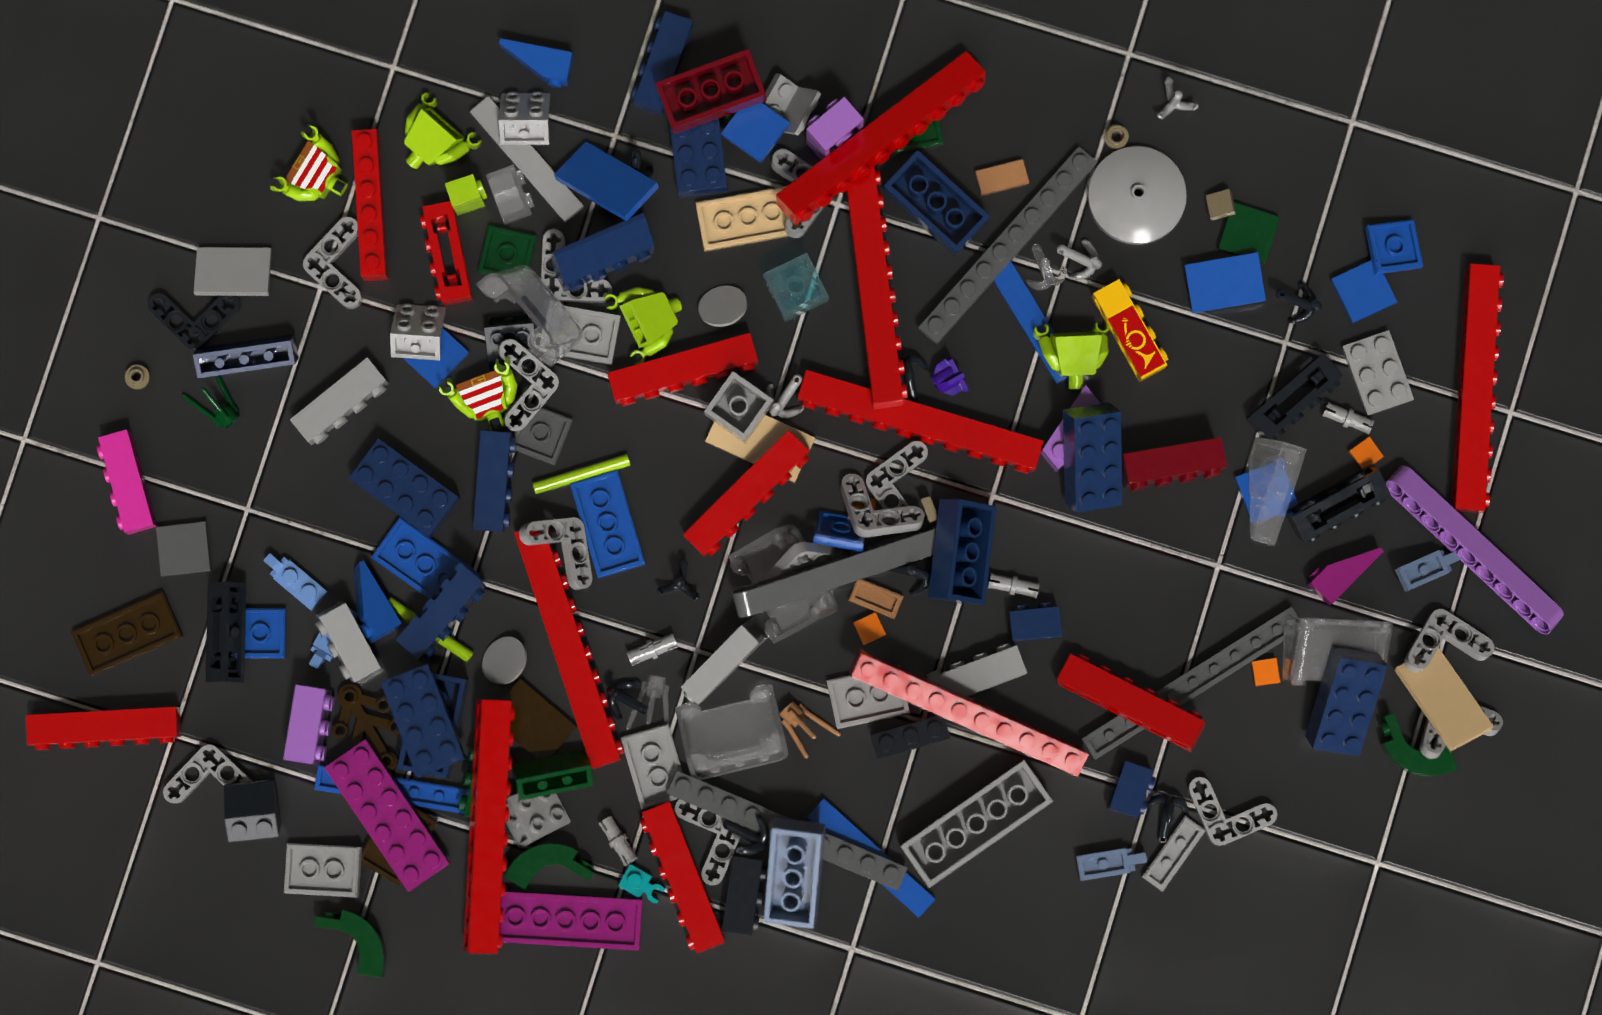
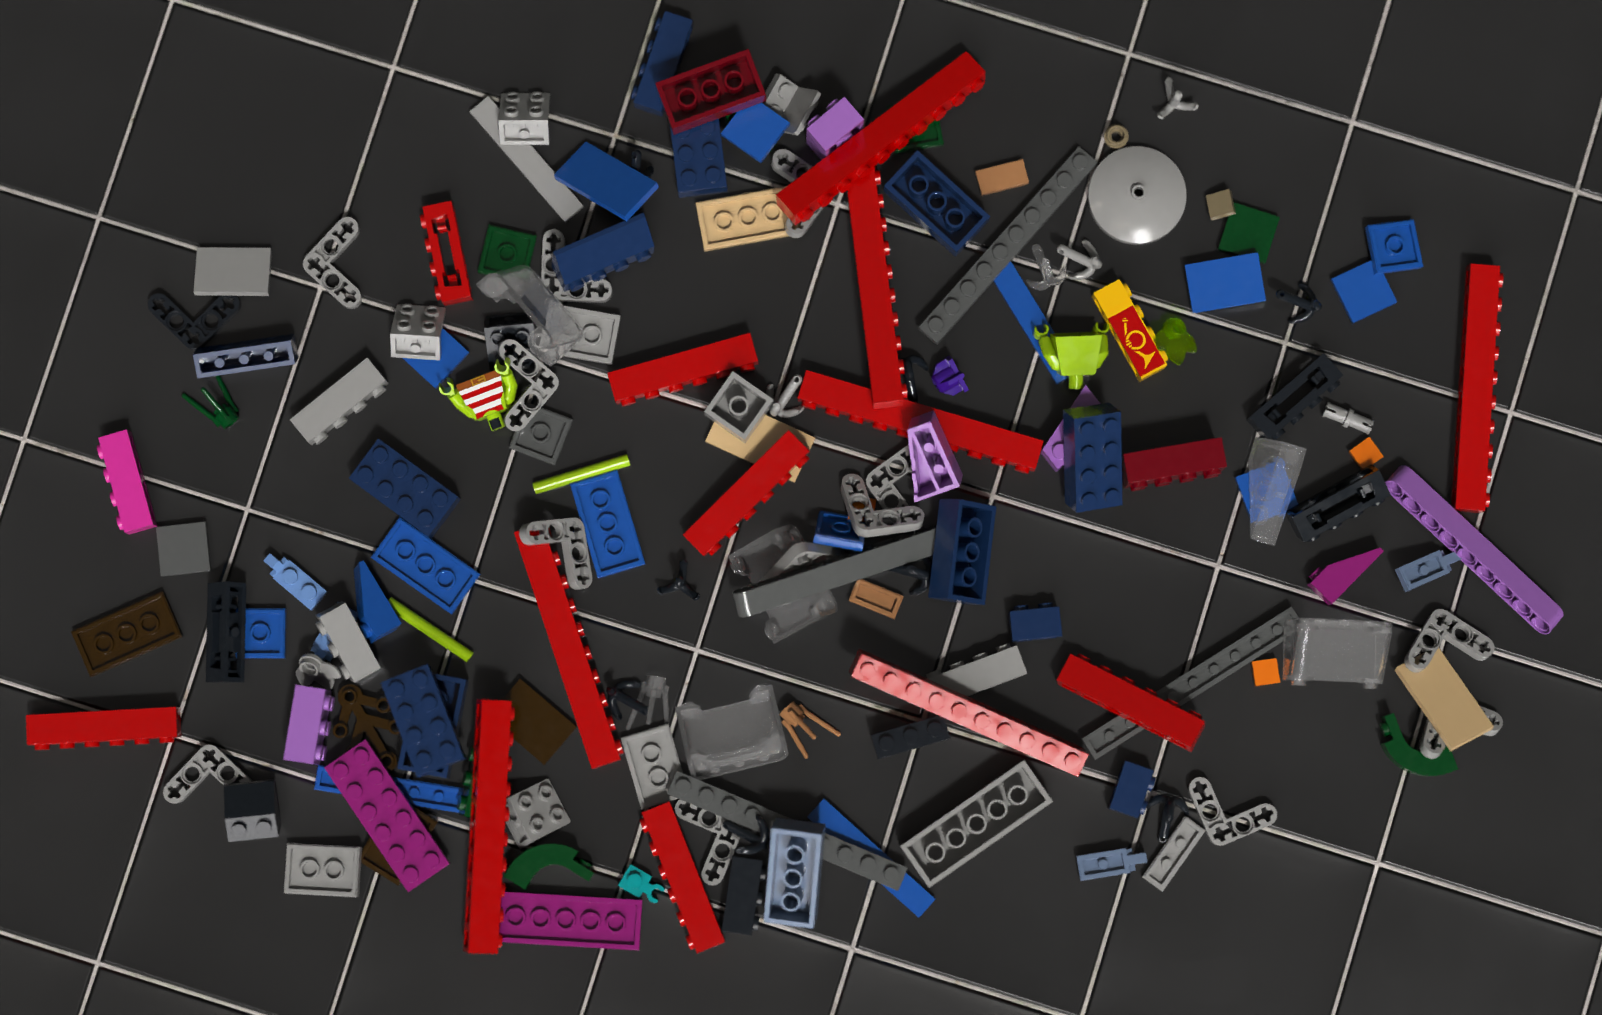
dark tan plate [125,365,150,390] -> none
torso [270,124,348,201] -> none
dark green arch [314,910,387,978] -> none
red brick [352,129,389,281] -> none
dark blue wedge [396,562,486,662] -> none
lime torso [404,93,481,169] -> none
lime brick [445,174,487,216] -> none
dark blue brick [473,430,516,532] -> none
light grey piece [482,637,527,685] -> none
clear brick [486,165,534,224] -> none
blue slope [499,38,574,88] -> none
dark green brick [512,749,593,801] -> none
light grey pin [599,816,638,866] -> none
lime torso [604,287,682,365] -> none
light grey pin [626,633,678,666] -> none
light grey slope [681,618,769,705] -> none
light grey piece [698,286,747,327] -> none
clear light blue brick [763,253,829,322] -> none
light grey tile [826,665,910,729] -> none
orange tile [853,612,886,646] -> none
dark tan tile [921,496,938,524] -> none
light grey pin [988,572,1040,598] -> none
dark blue brick [1305,646,1388,756] -> none
light grey plate [1341,330,1414,417] -> none
none -> light grey plate [296,653,341,691]
none -> medium lavender wedge [908,410,963,502]
none -> clear neon green plate [1155,318,1197,365]

